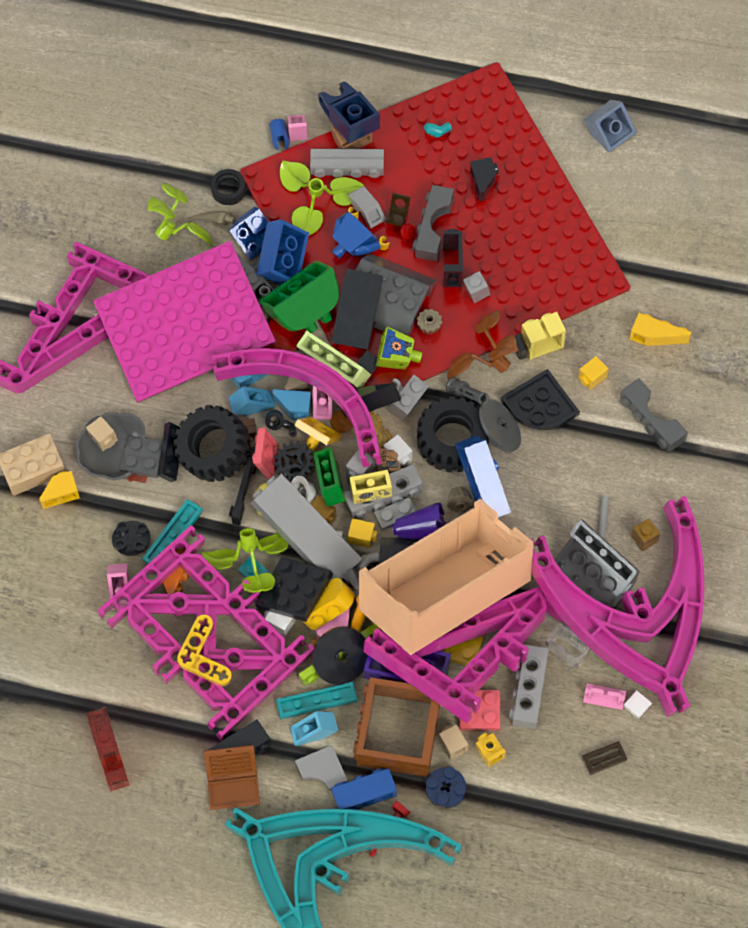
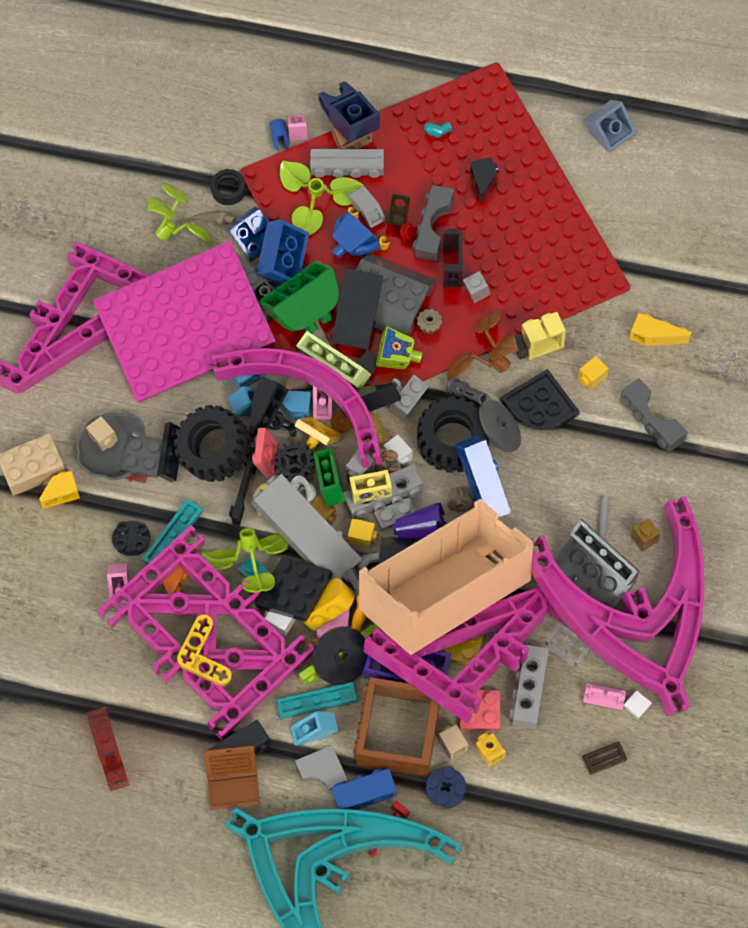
none -> black slope [249,376,289,436]

